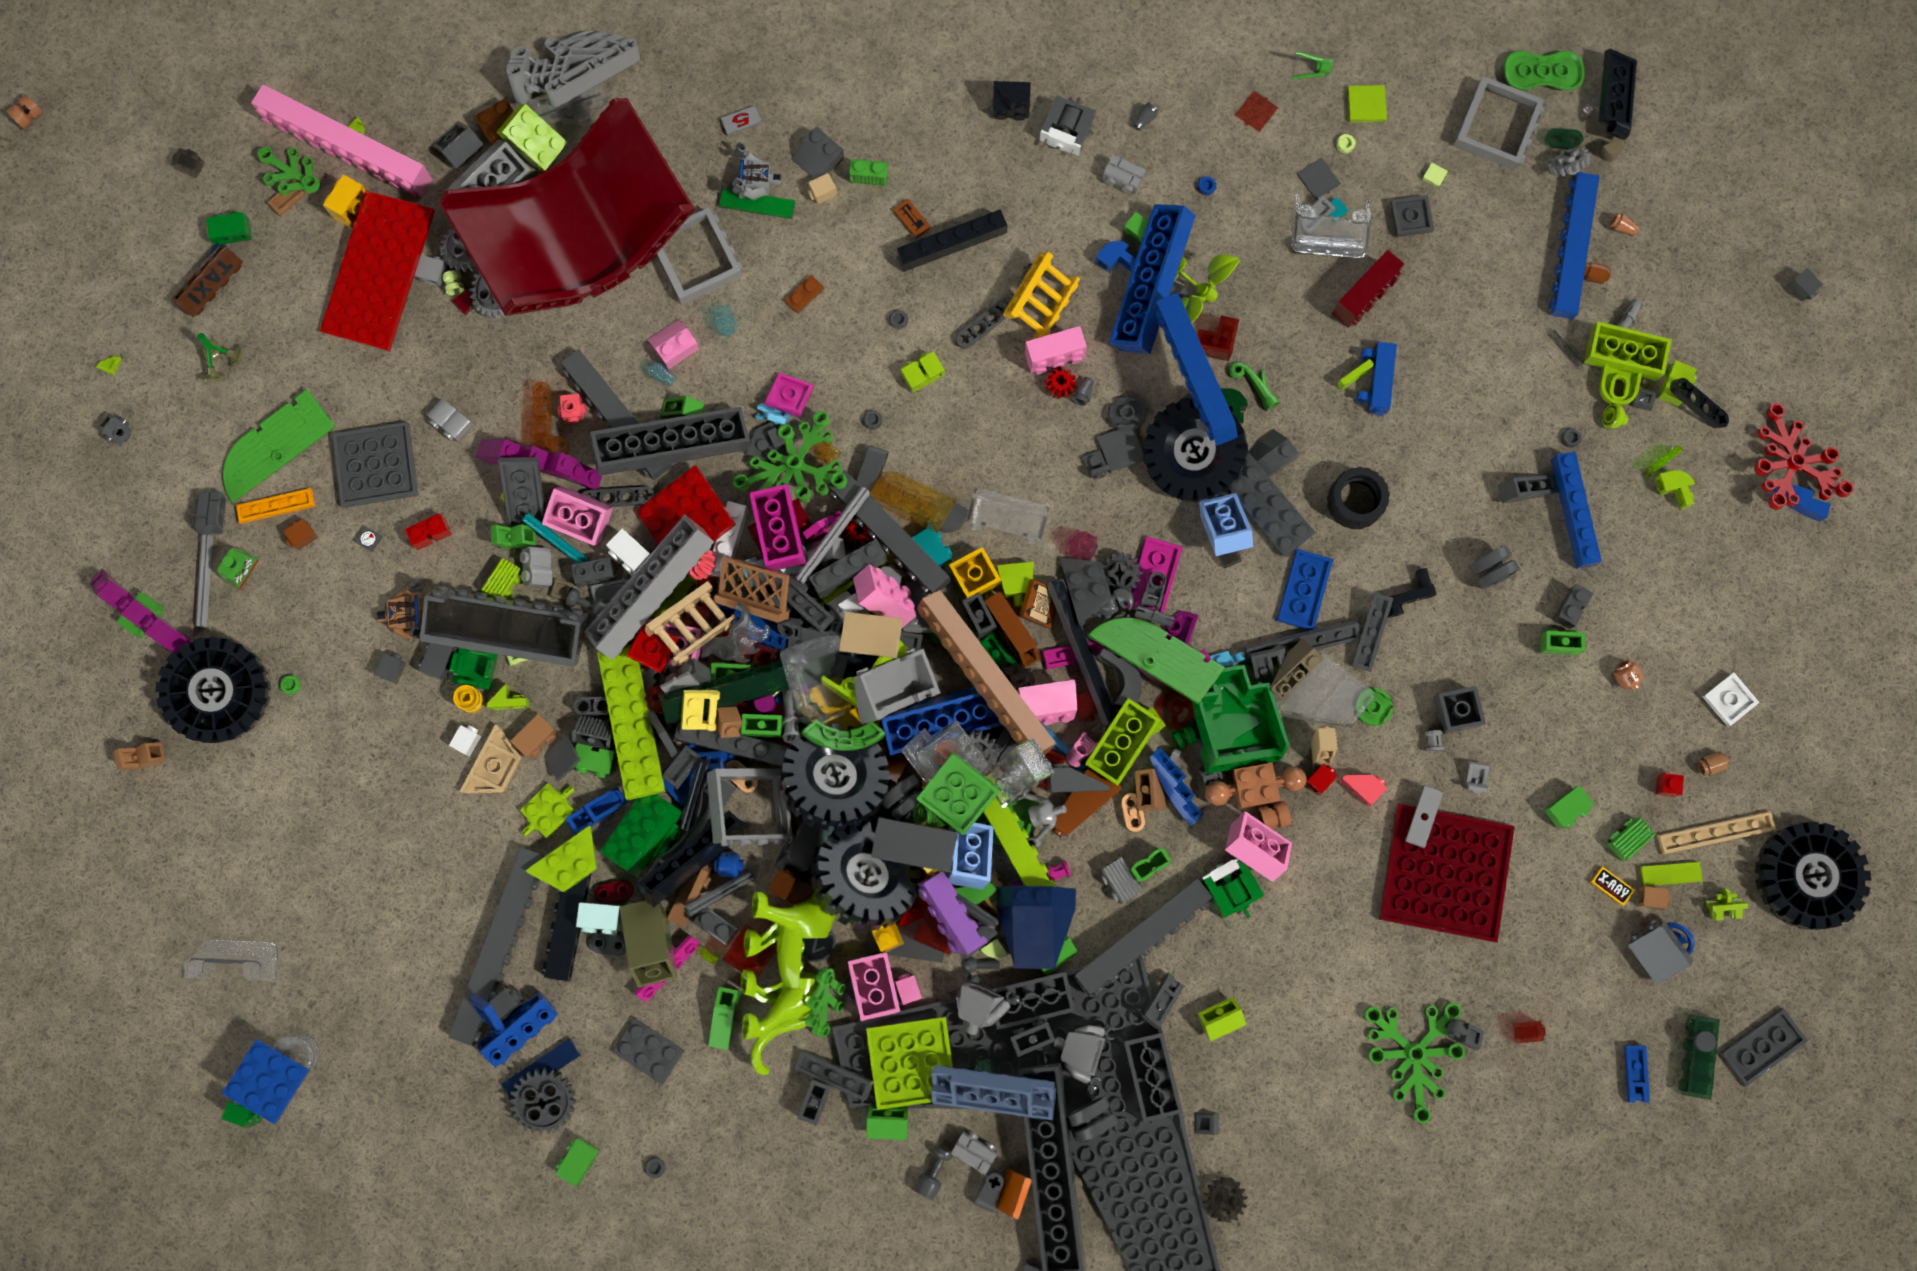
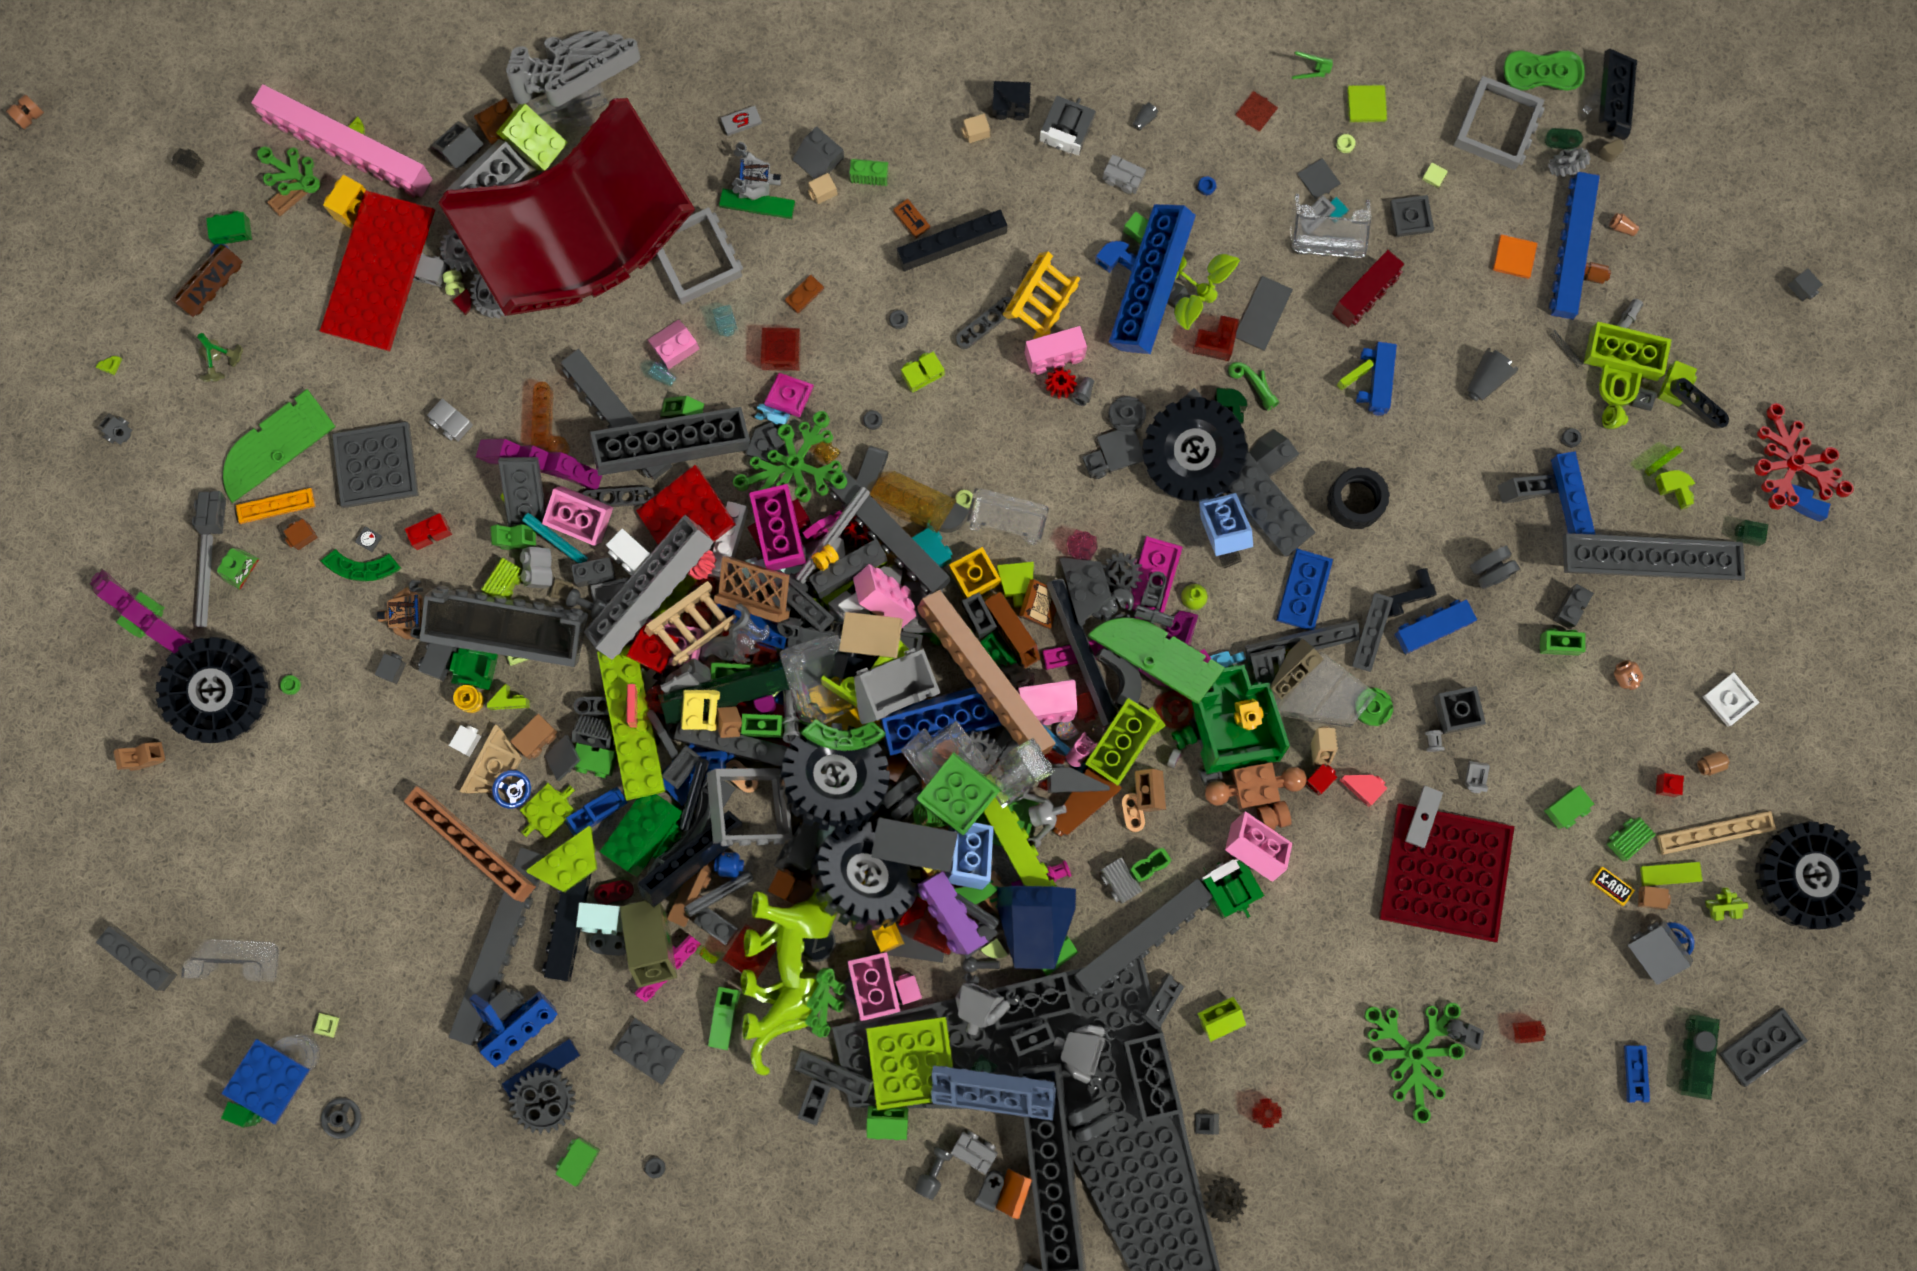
coral brick [558,394,586,424] -> none
blue slope [1150,748,1203,826] -> none
blue brick [1155,292,1238,446] -> none
none -> dark grey brick [96,926,177,991]
none -> yellowish green tile [313,1013,340,1038]
none -> green tile [320,549,402,582]
none -> dark grey piece [321,1098,361,1139]
none -> nougat brick [404,786,536,902]
none -> blue piece [492,770,531,809]
none -> coral tile [627,684,638,728]
none -> clear red brick [761,328,801,371]
none -> yellow wheel [812,544,839,571]
none -> yellowish green tile [955,490,974,509]
none -> tan brick [961,114,990,143]
none -> light grey tile [1056,721,1079,741]
none -> lime brick [1181,583,1208,610]
none -> dark grey piece [1234,276,1293,351]
none -> yellow brick [1234,699,1264,730]
none -> clear red brick [1252,1098,1282,1128]
none -> blue brick [1395,599,1477,655]
none -> dark grey cone [1467,348,1518,402]
none -> orange tile [1493,234,1537,279]
none -> dark grey plate [1563,533,1745,581]
none -> clear green brick [1735,520,1768,546]

